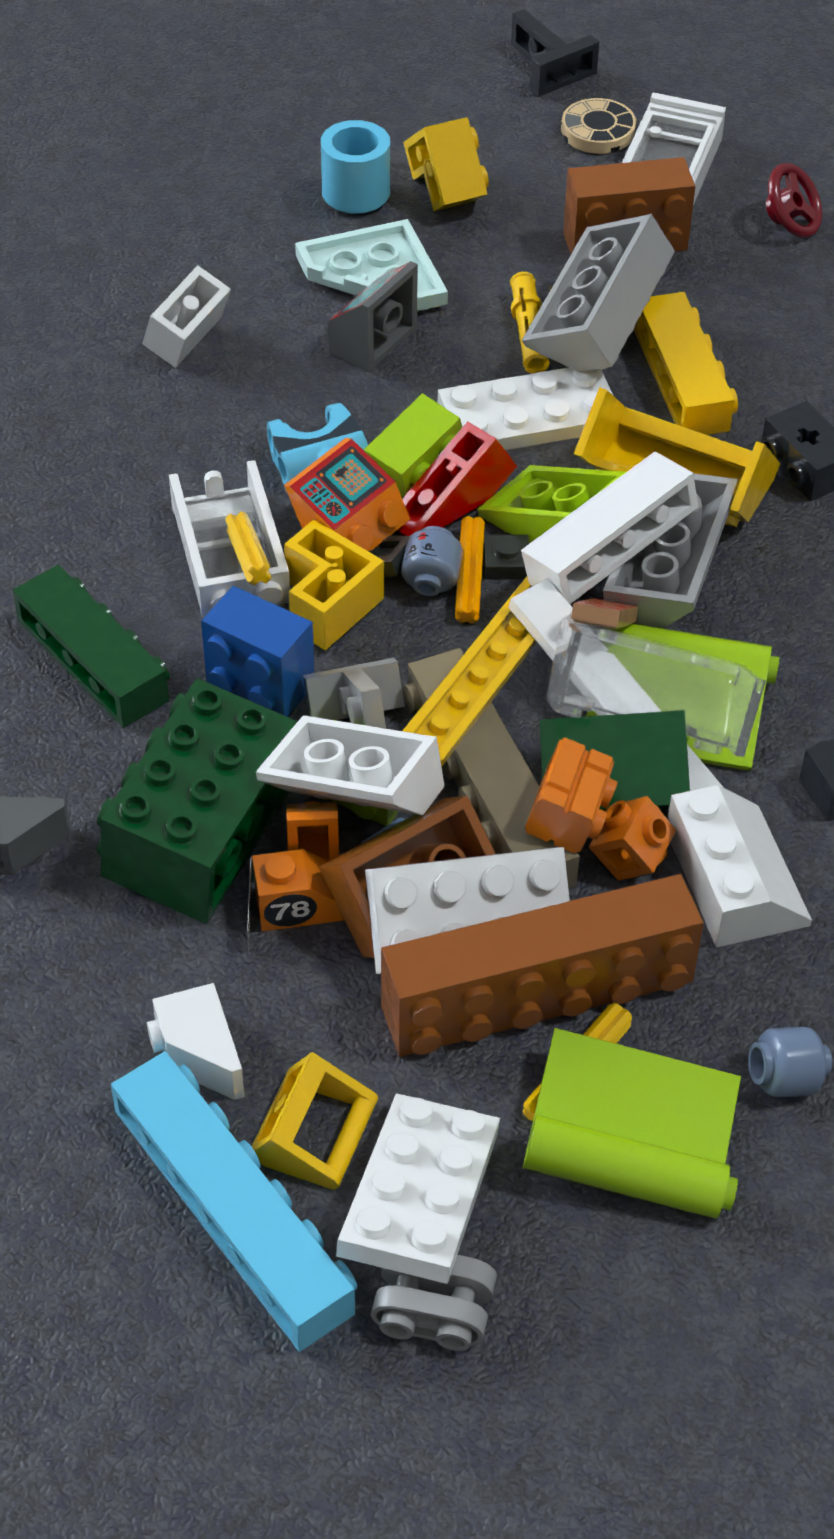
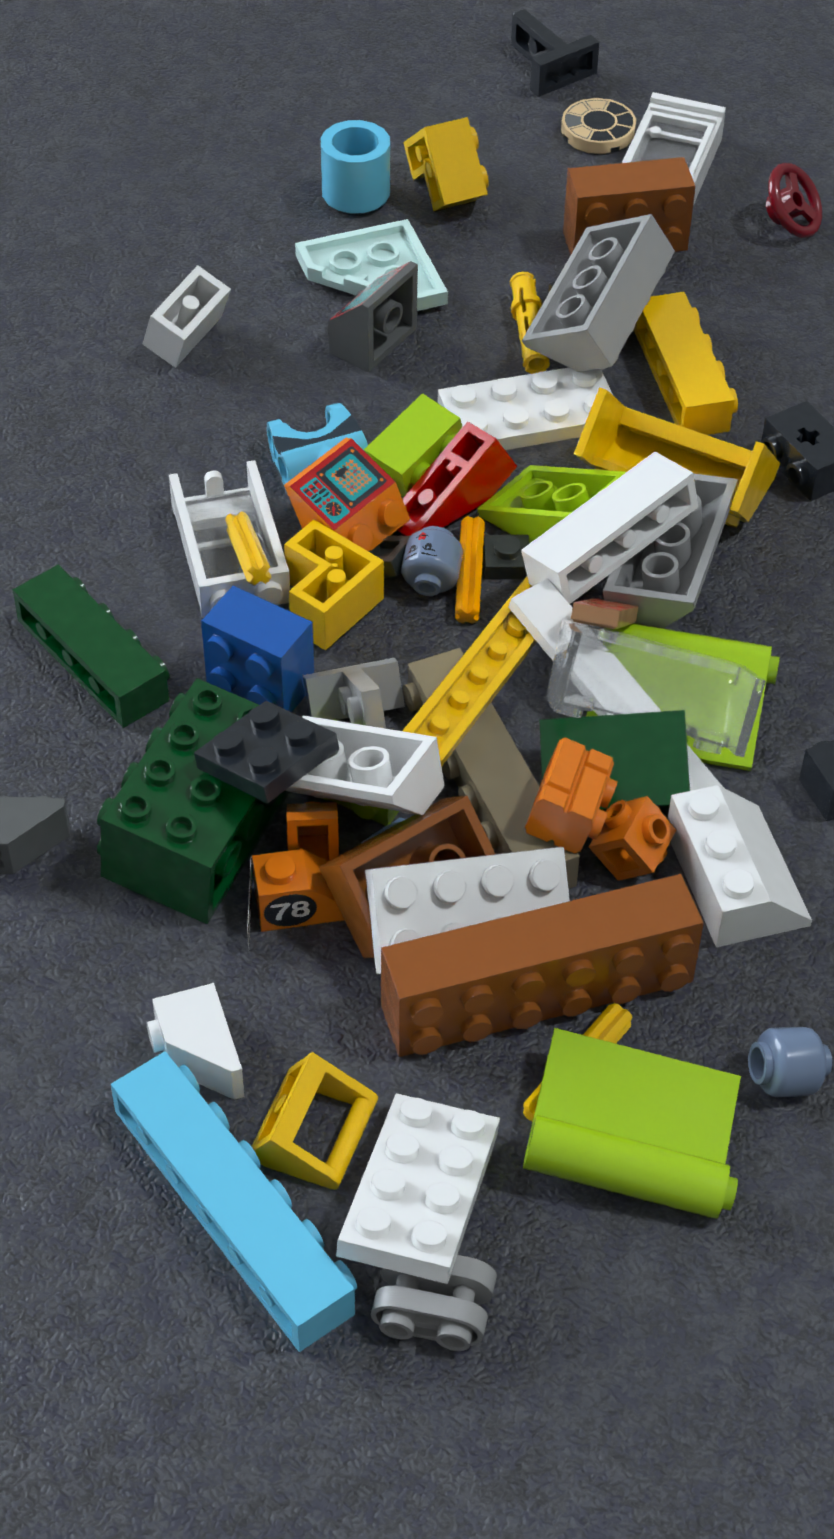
none -> black plate [194,701,339,803]

